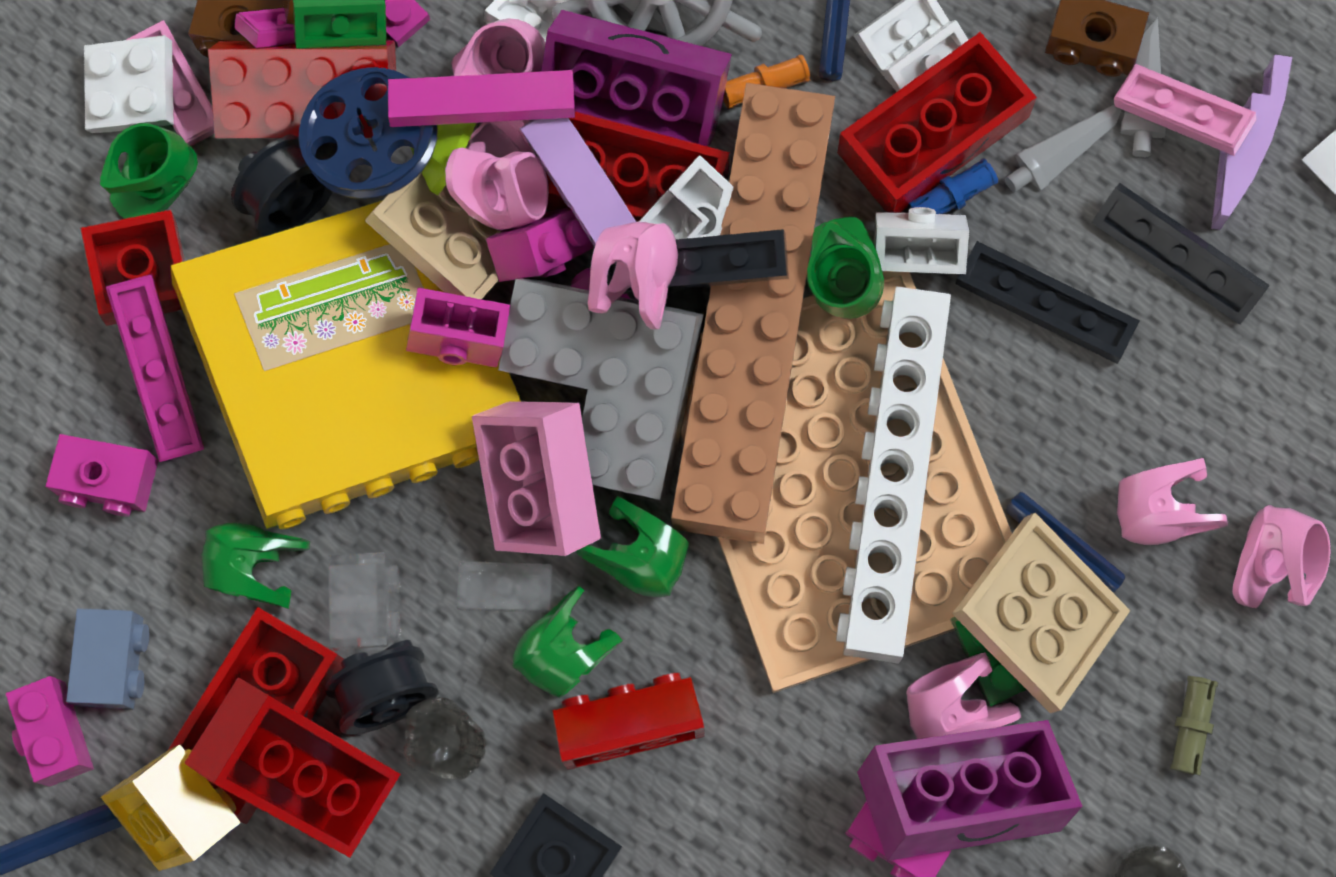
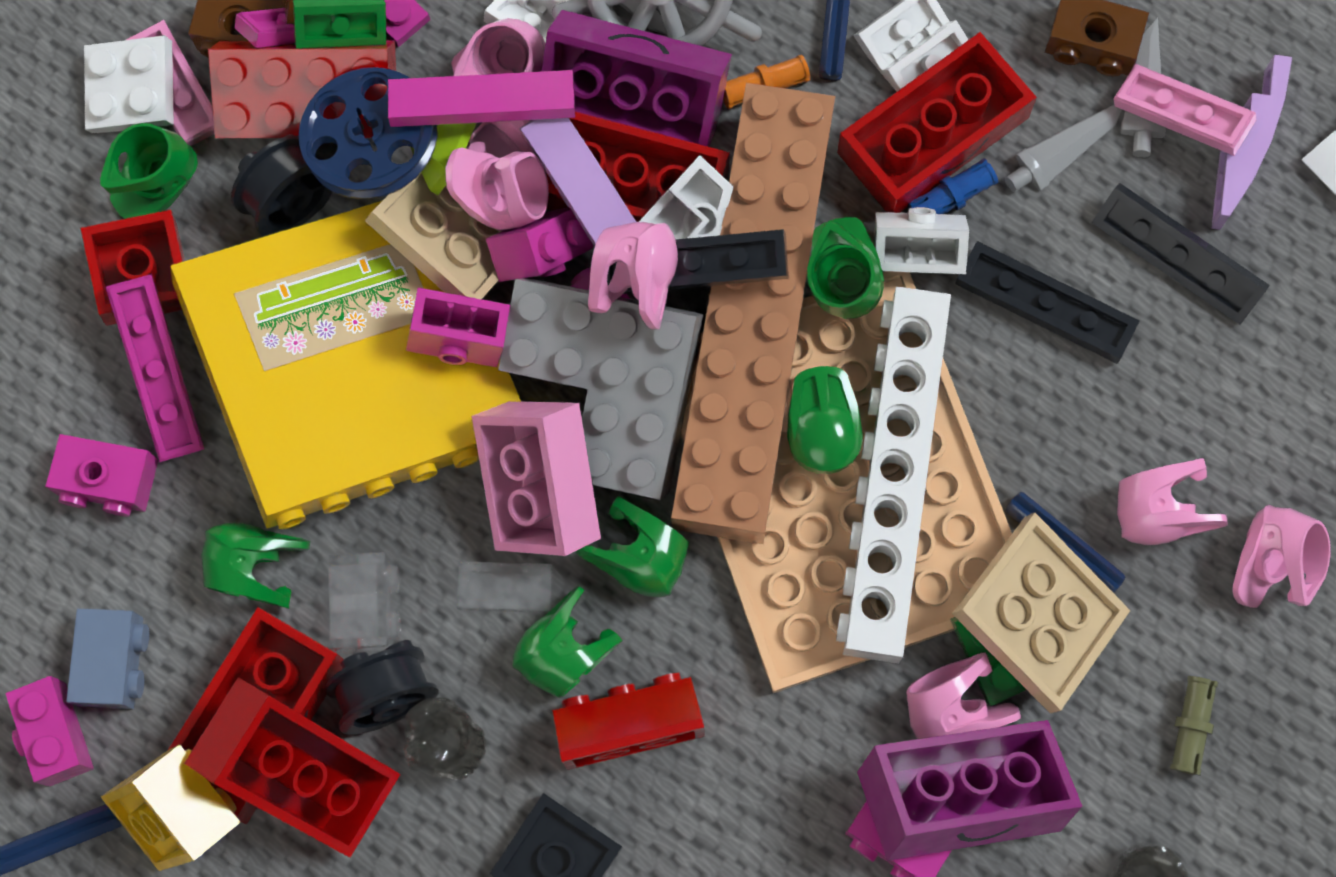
none -> green helmet [787,366,863,474]

